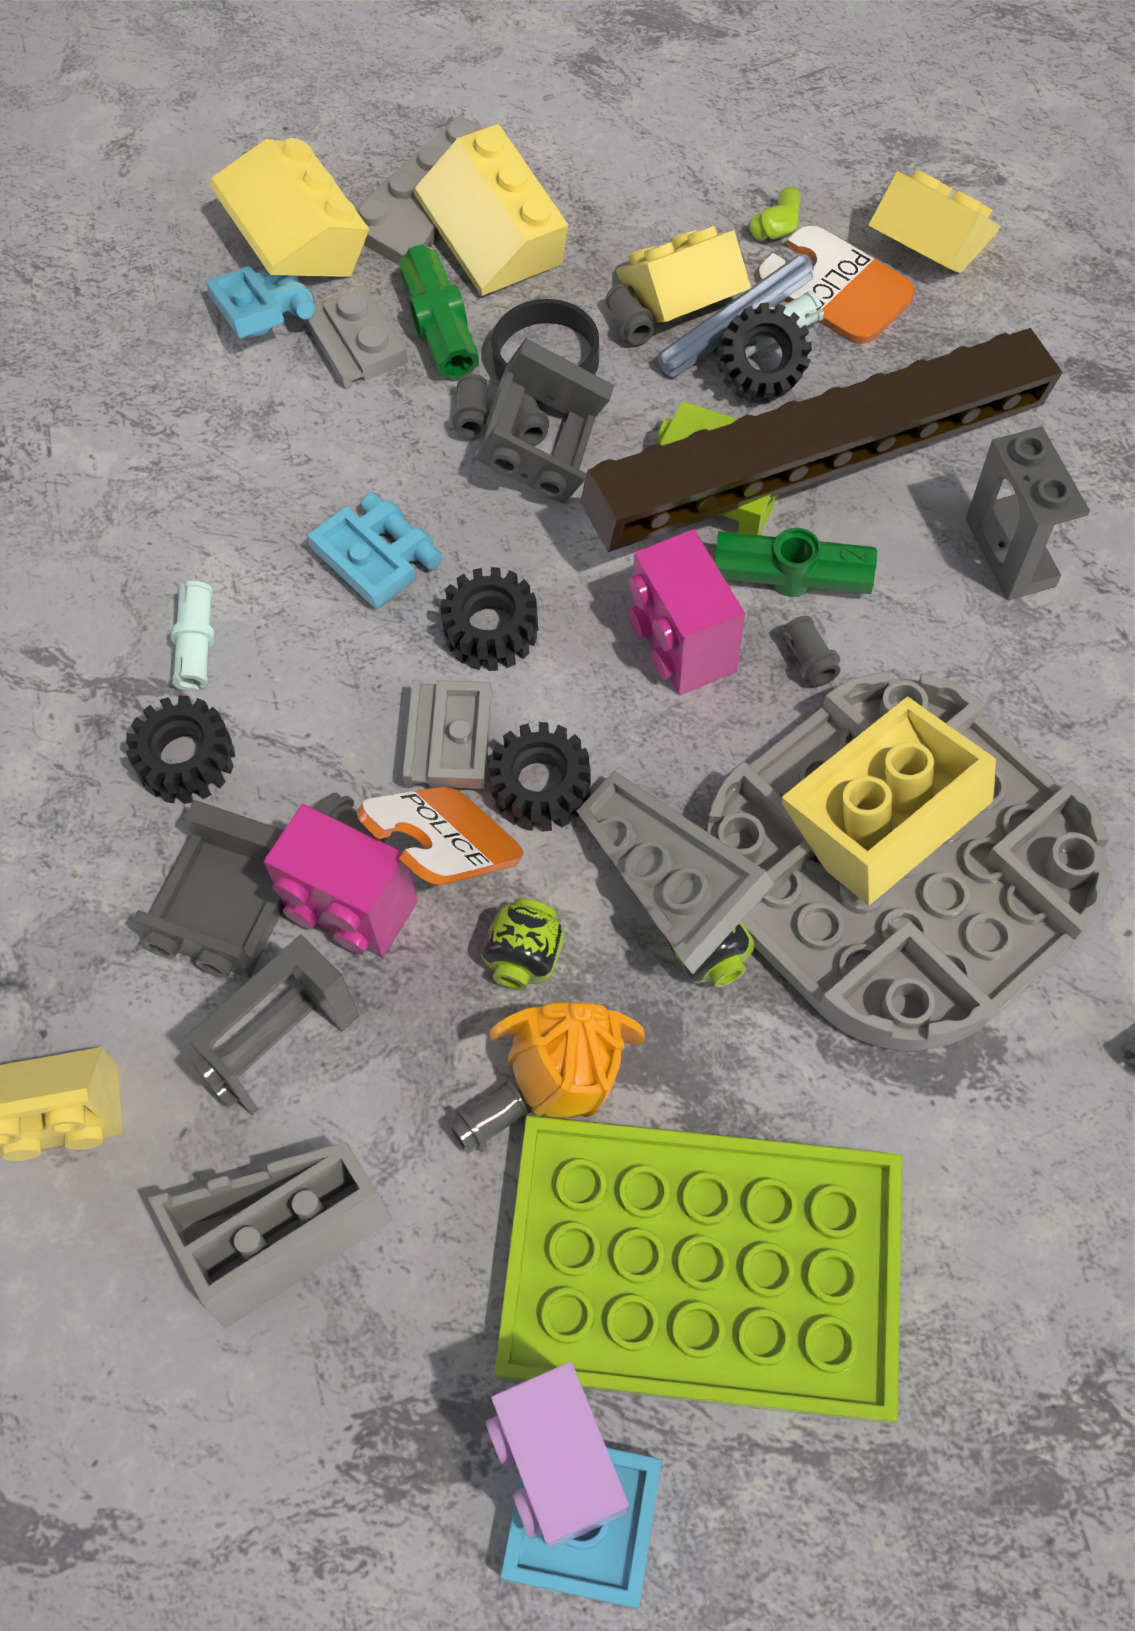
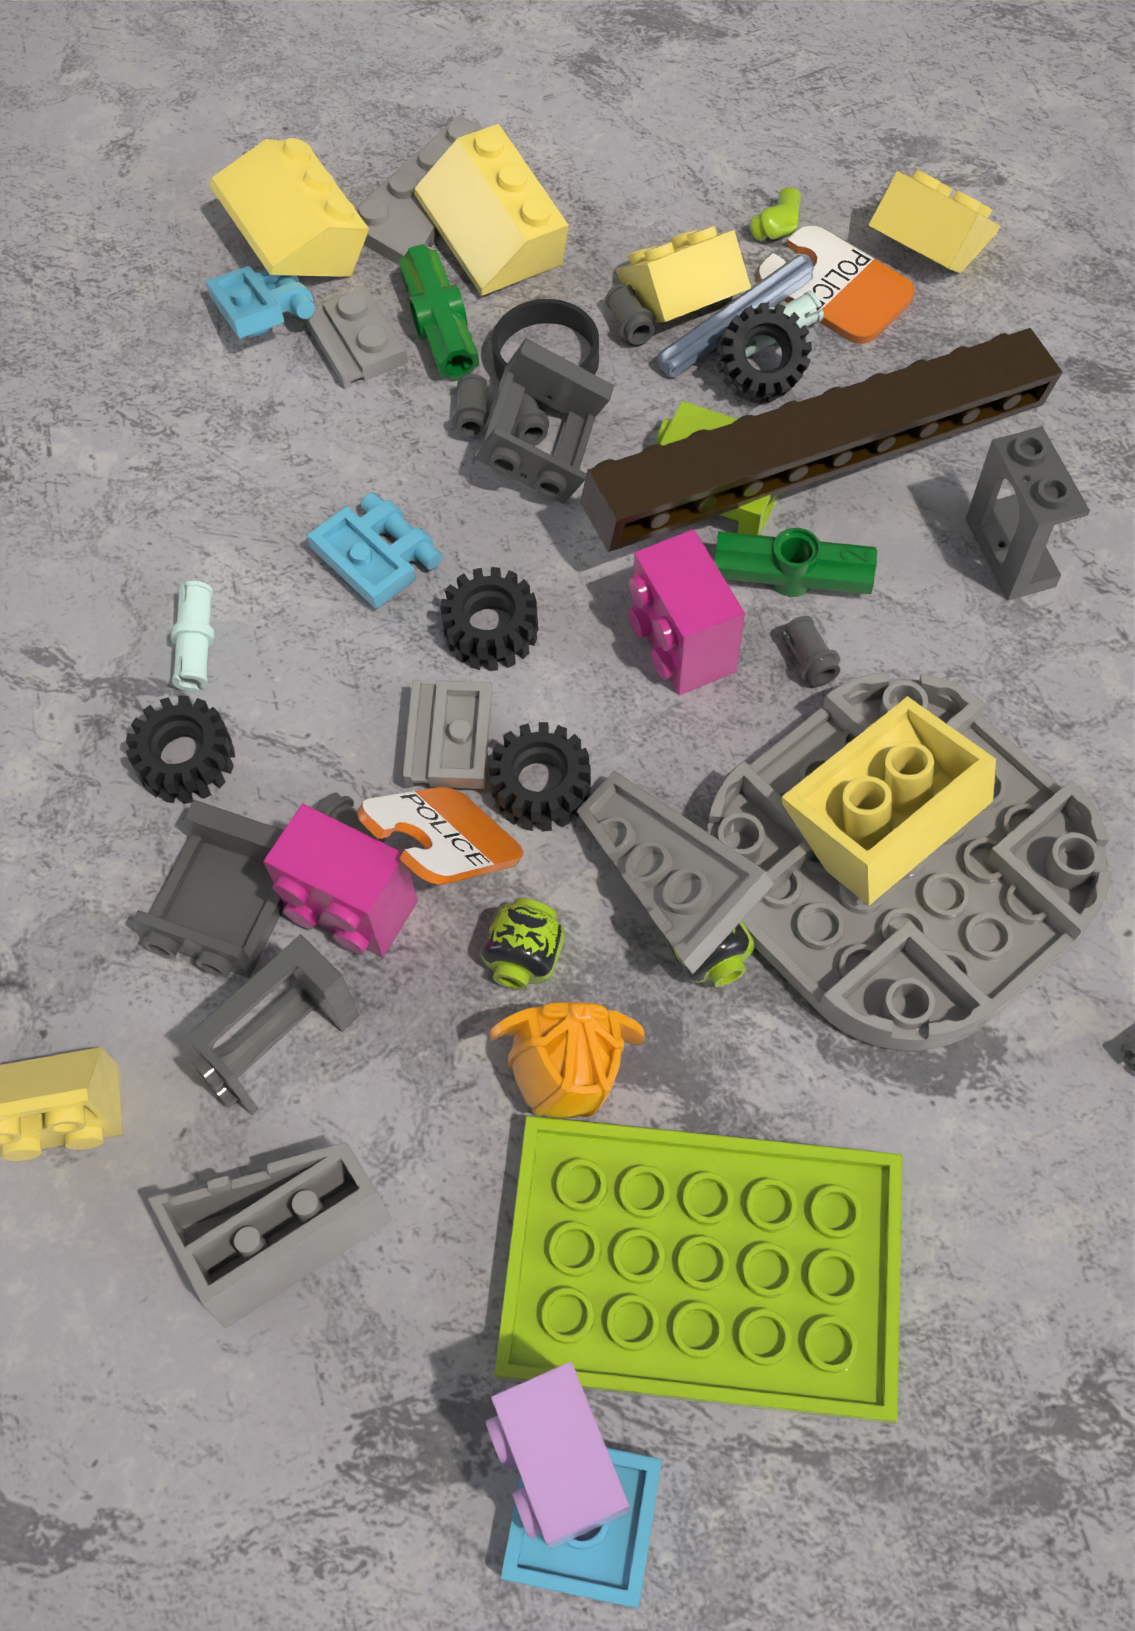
dark grey pin [448,1080,531,1154] -> none

